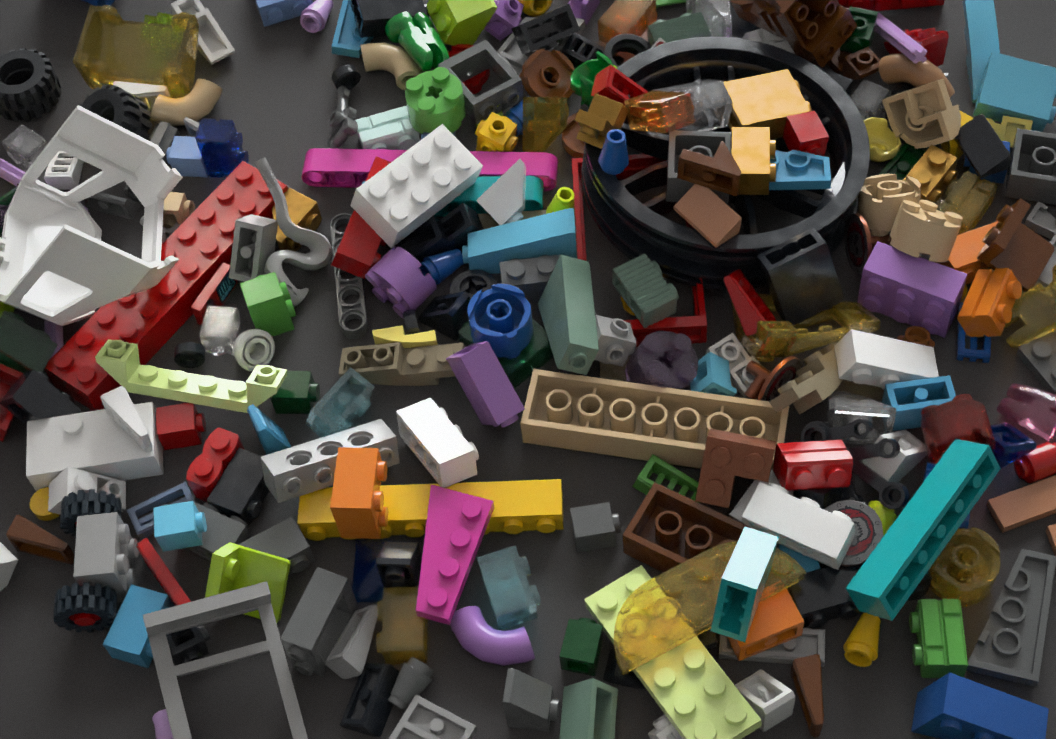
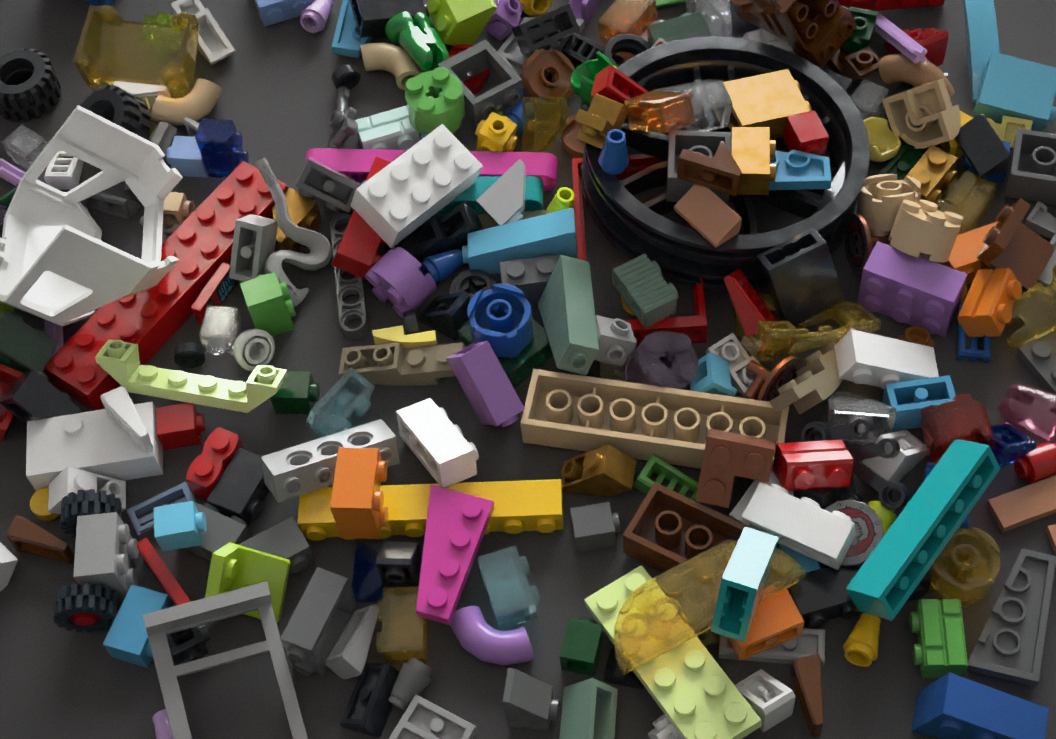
dark azure slope [247,404,291,455] -> none
none -> dark grey brick [295,156,361,213]
none -> pearl gold slope [561,444,636,497]

